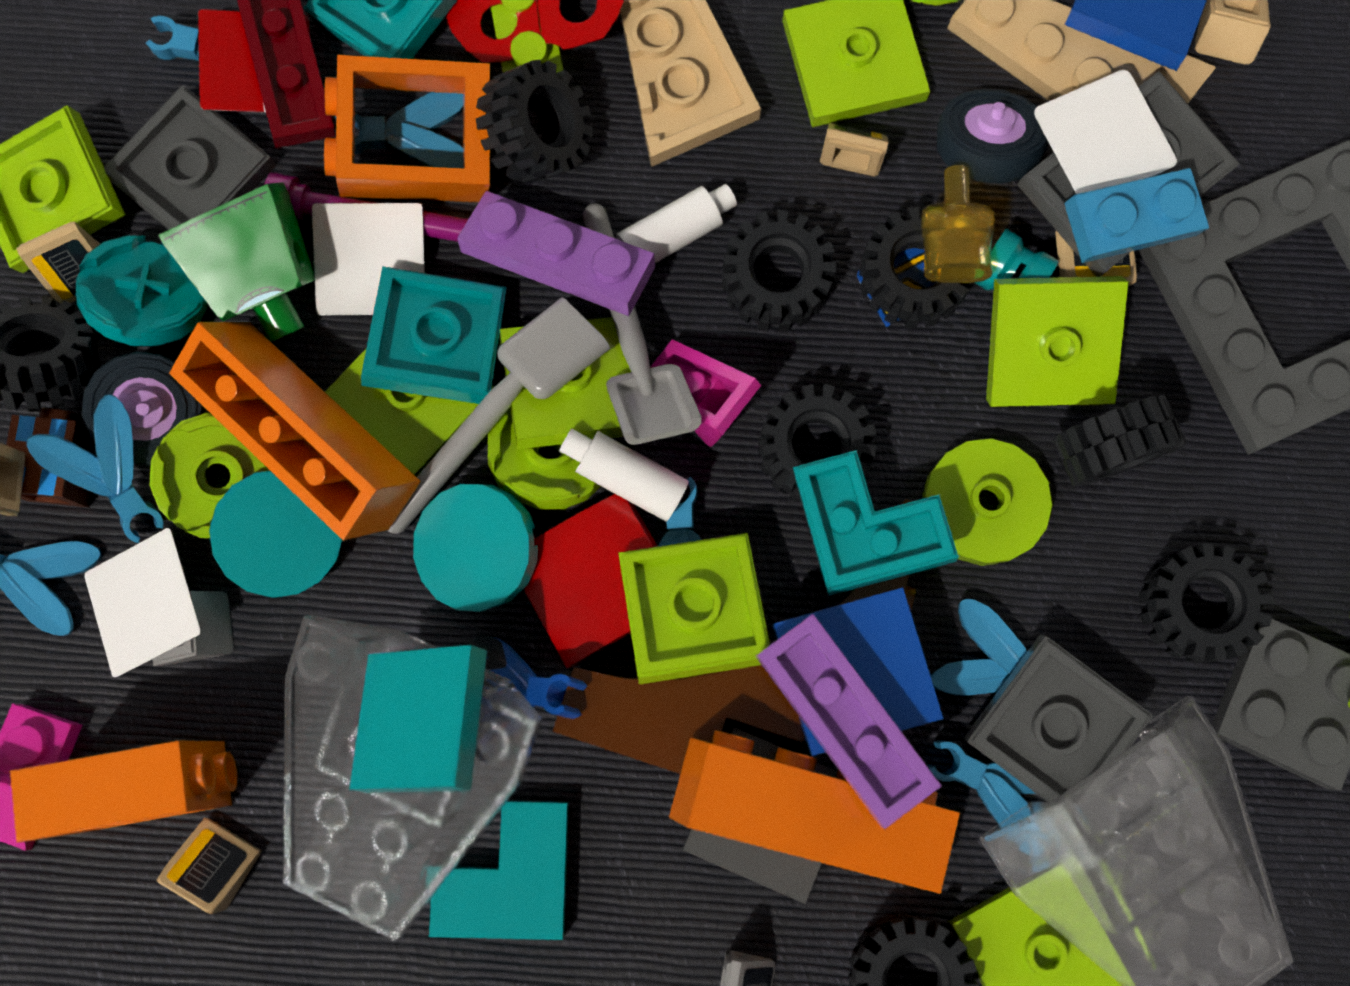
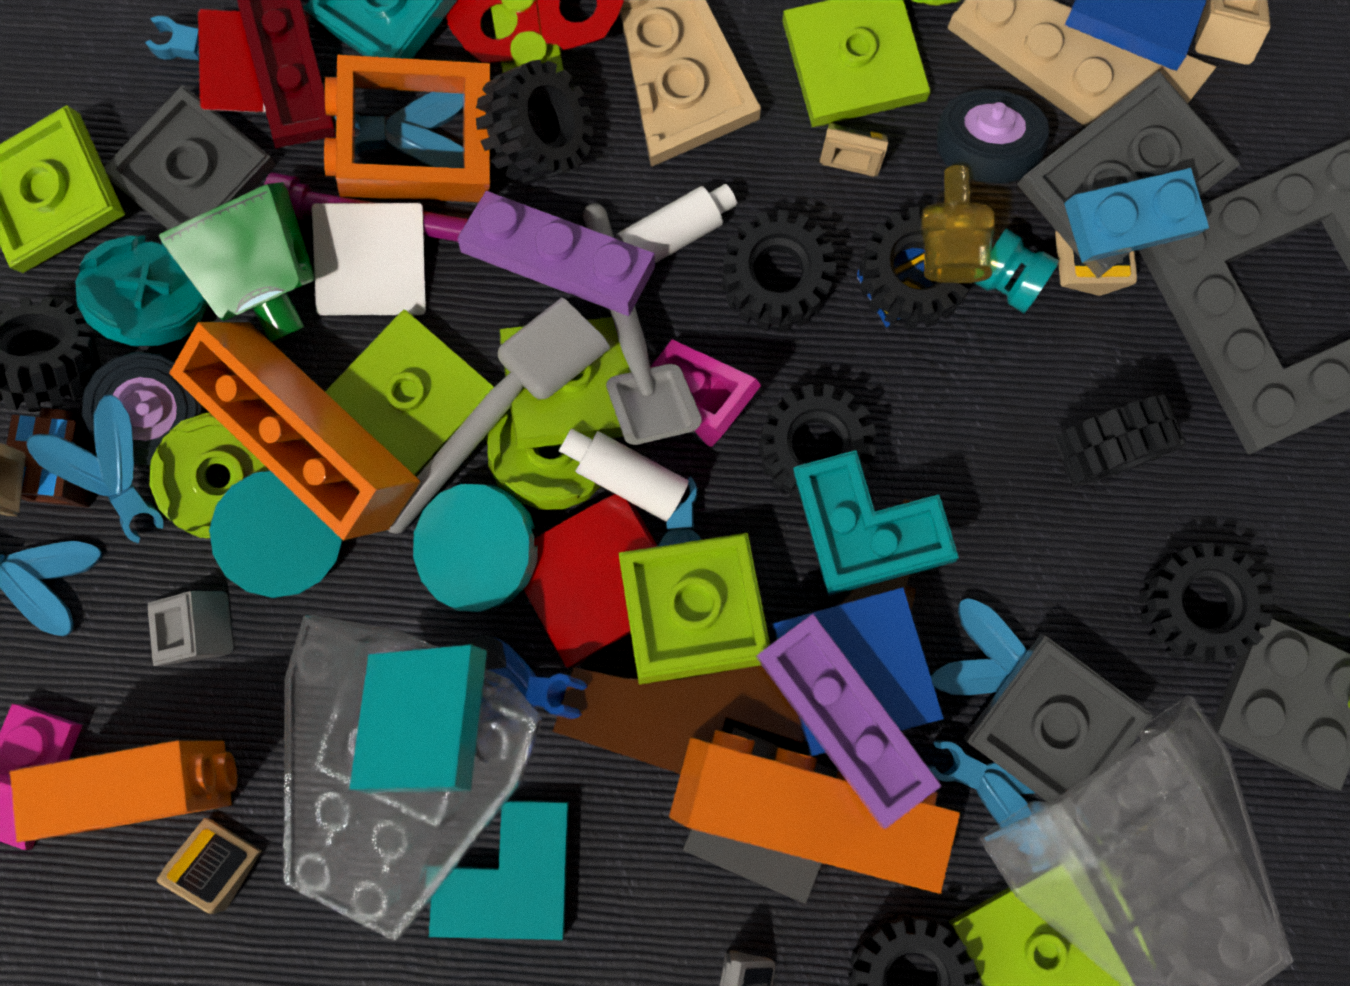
slope [16,221,100,304] -> none
white sticker [85,528,201,677] -> none
teal tile [361,266,506,404] -> none
lime plate [922,438,1052,566] -> none
lime plate [986,276,1129,407] -> none
white sticker [1034,70,1177,194] -> none

